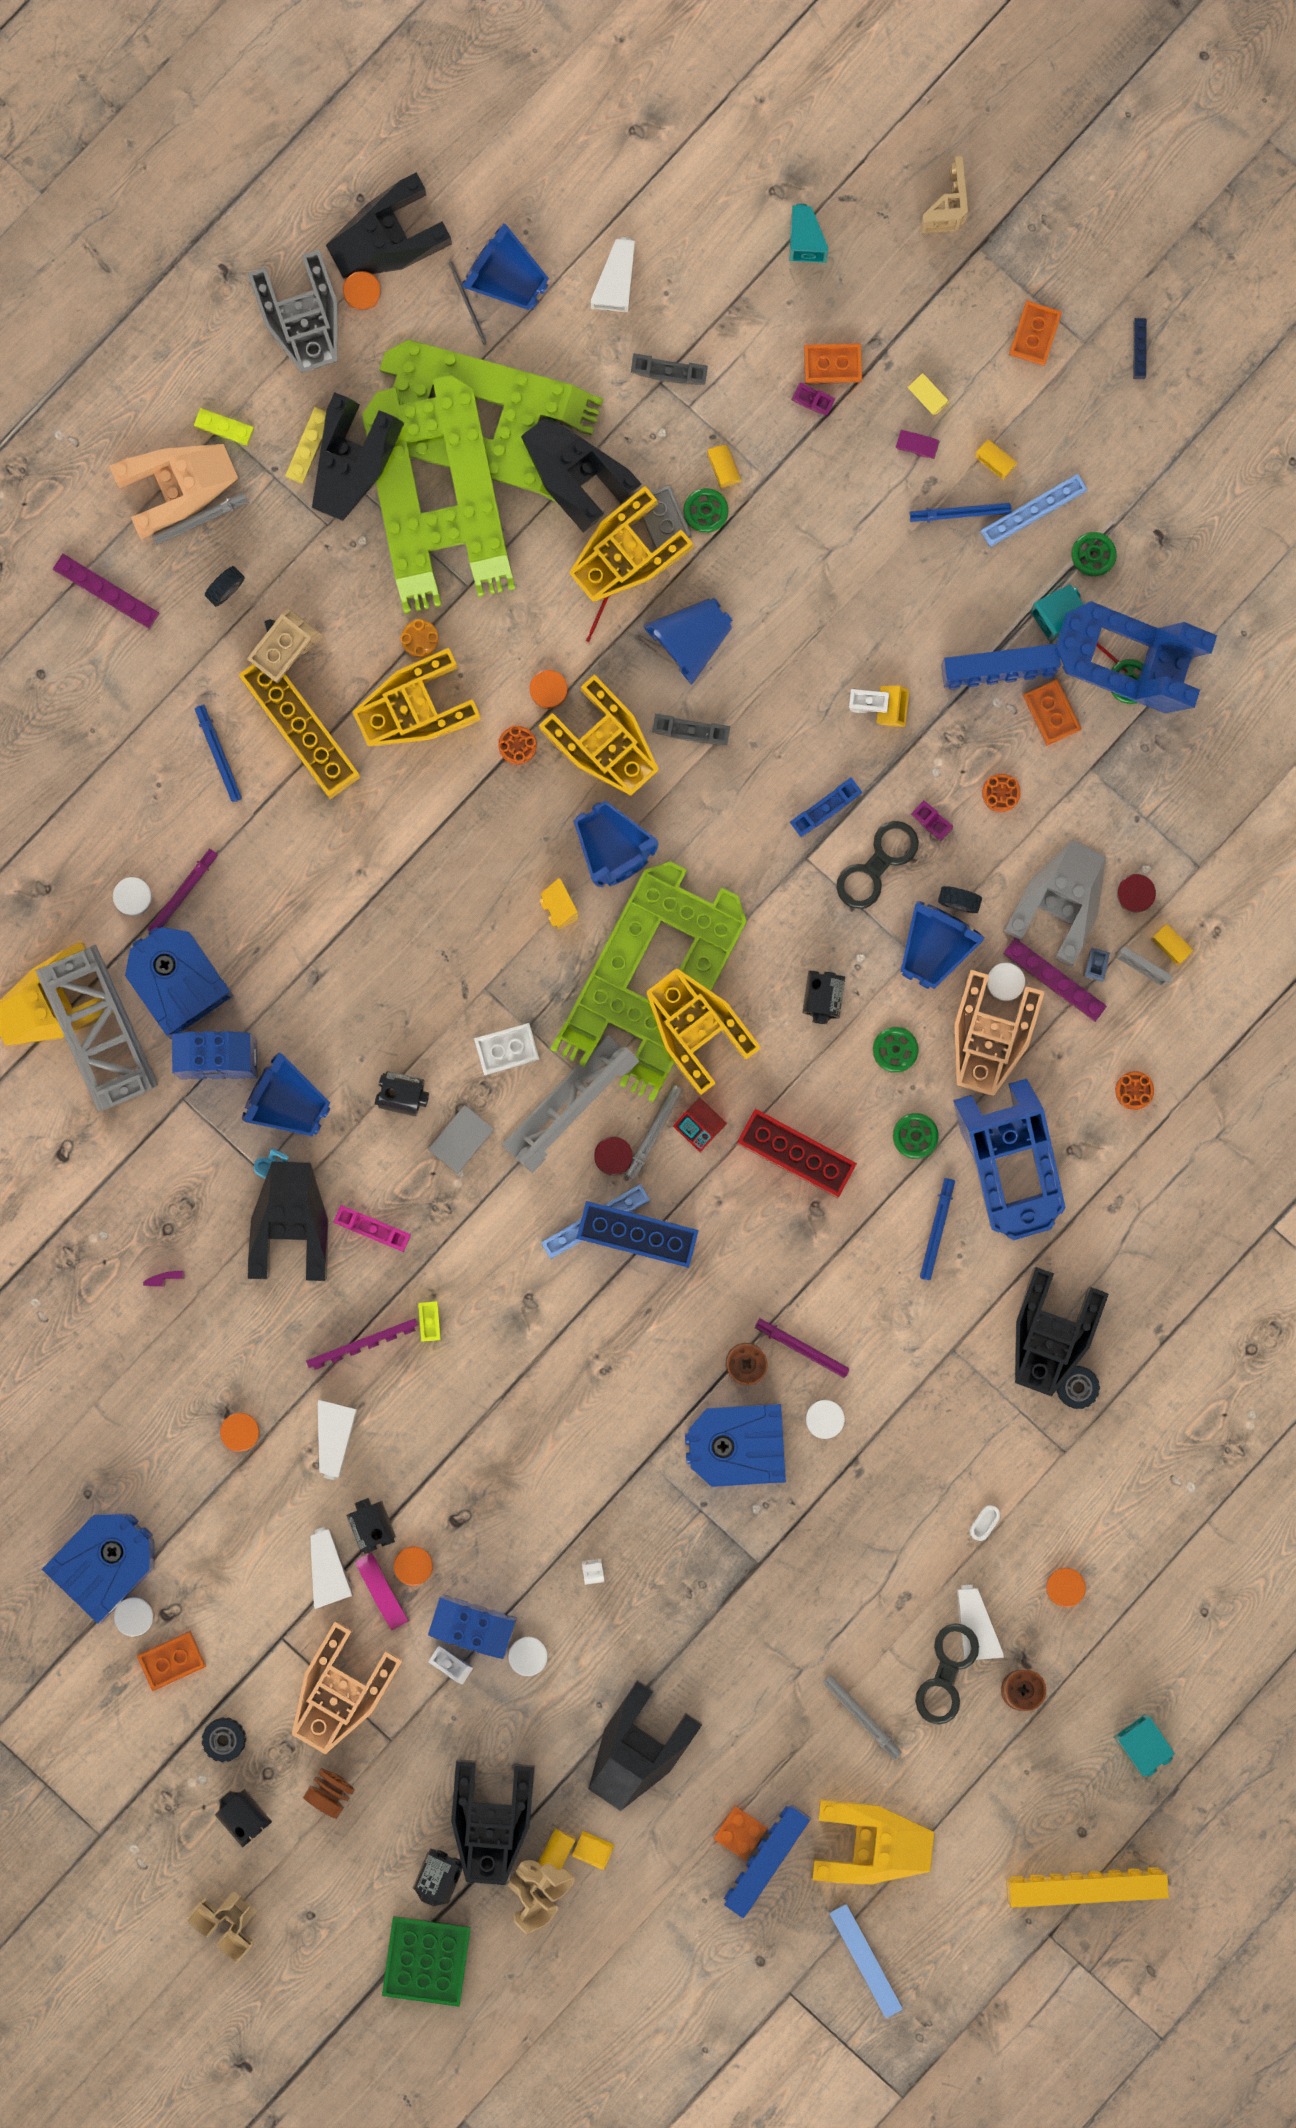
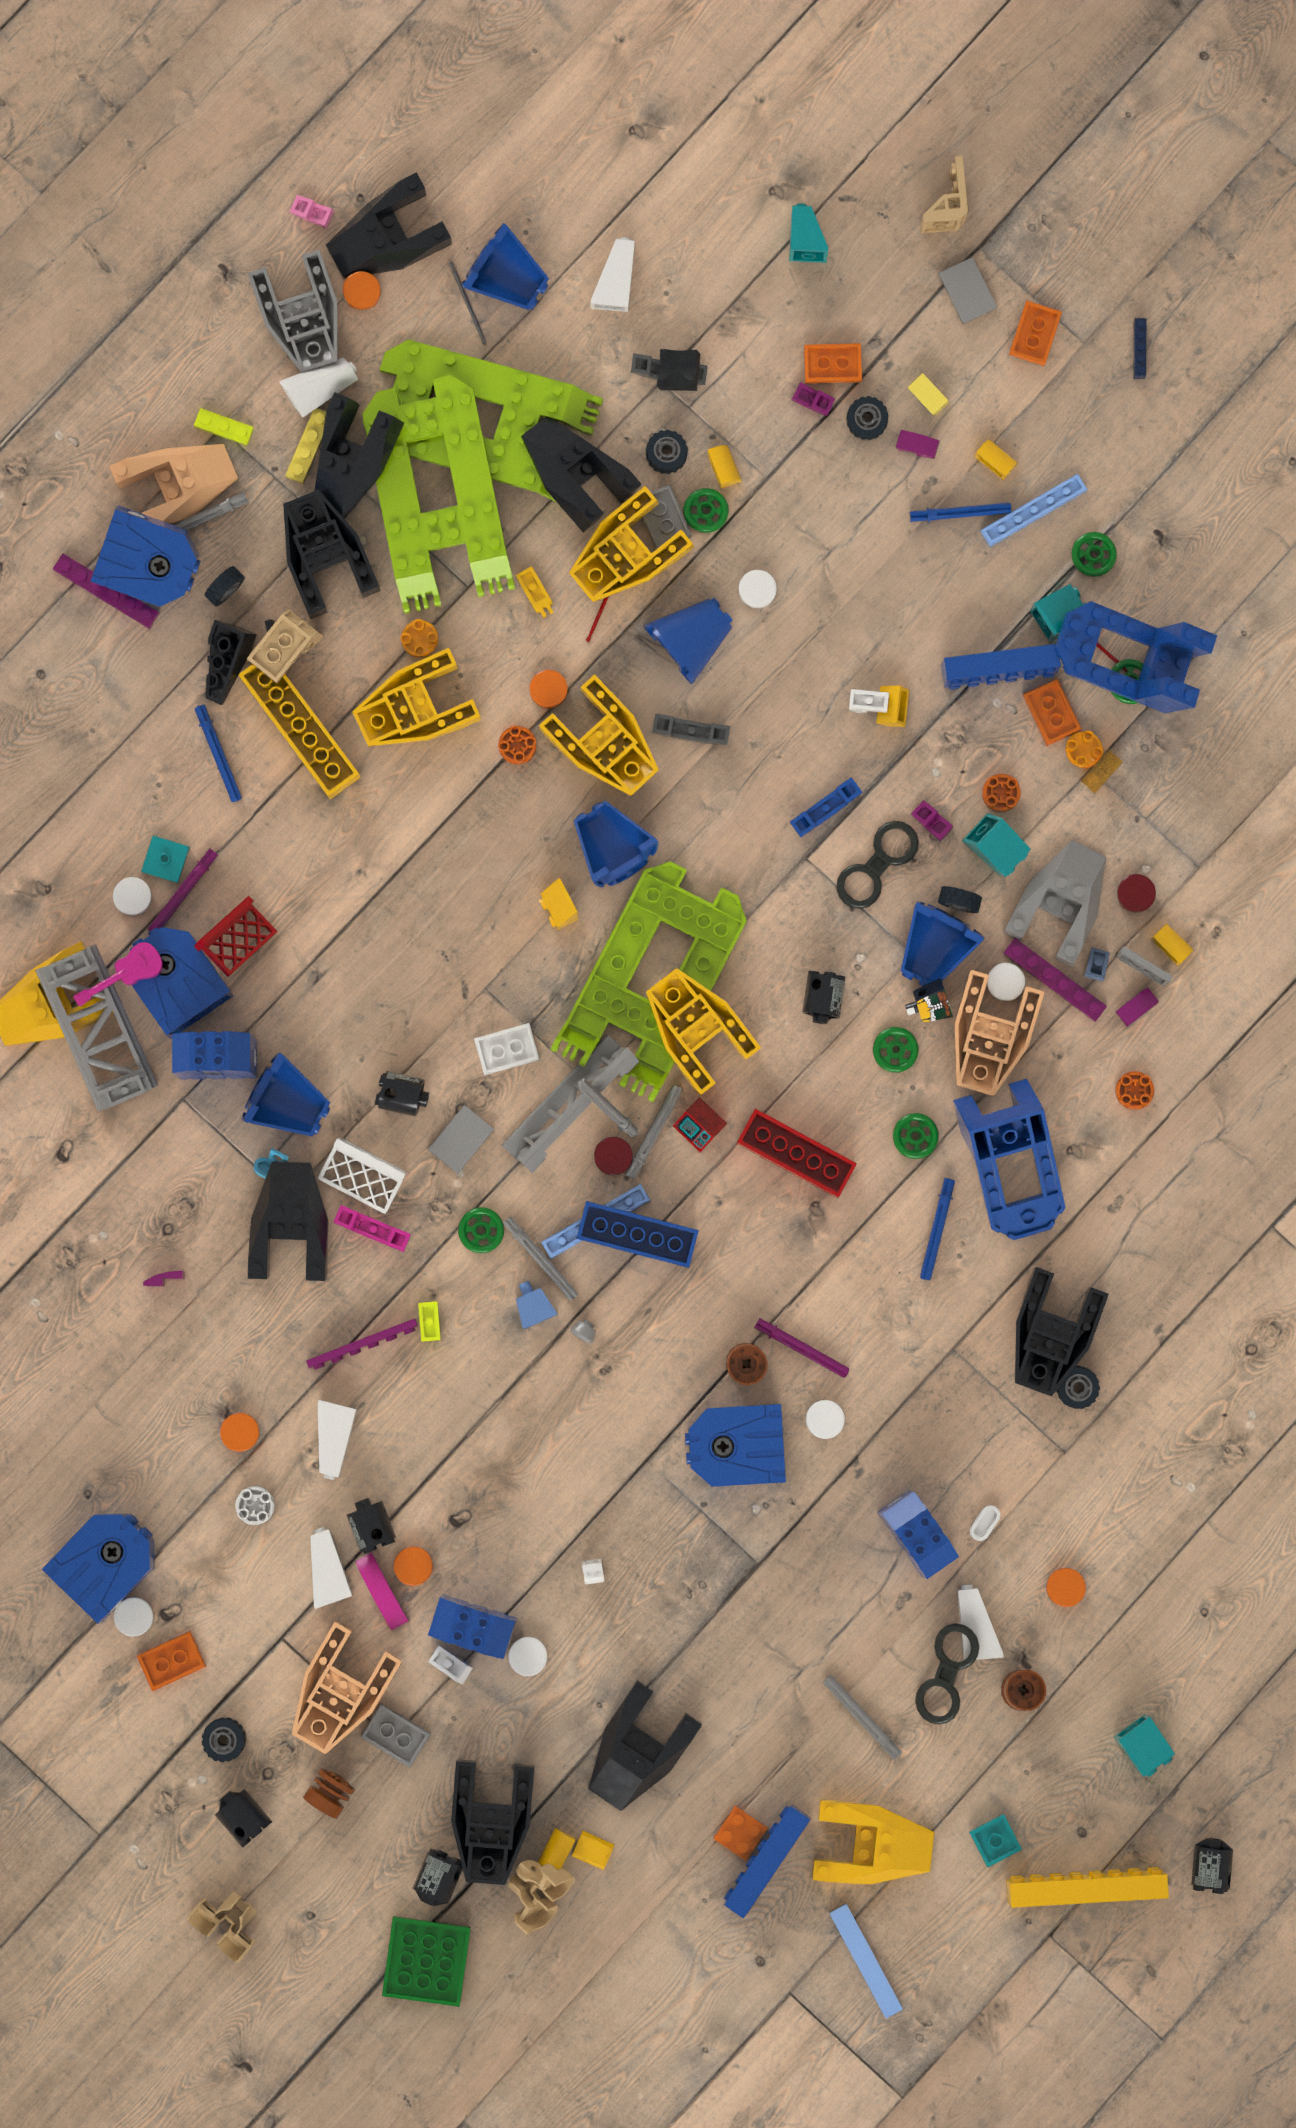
none -> dark pink piece [74,942,163,1006]
none -> blue piece [90,505,201,607]
none -> teal plate [141,836,190,884]
none -> red fence [194,896,278,977]
none -> black wedge [205,620,257,705]
none -> white tile [235,1486,275,1525]
none -> white slope [279,357,358,418]
none -> black wedge [283,489,380,619]
none -> bright pink slope [289,195,334,228]
none -> white fence [318,1137,408,1214]
none -> light grey tile [361,1703,431,1768]
none -> green plate [458,1207,504,1253]
none -> light grey axle [503,1216,578,1300]
none -> yellow hinge [515,566,554,618]
none -> medium blue torso [516,1281,558,1329]
none -> light grey cone [571,1319,596,1344]
none -> light grey axle [577,1079,638,1138]
none -> black wheel [646,430,688,474]
none -> black brick [657,349,701,391]
none -> white tile [739,570,777,608]
none -> black wheel [846,396,889,440]
none -> blue piece [877,1490,959,1579]
none -> torso [905,978,953,1022]
none -> light grey tile [938,257,997,324]
none -> teal slope [962,813,1031,877]
none -> teal plate [969,1814,1022,1868]
none -> light orange dish [1065,730,1103,768]
none -> clear yellow slope [1081,750,1123,793]
none -> magenta slope [1116,987,1159,1027]
none -> black cylinder [1191,1838,1233,1894]

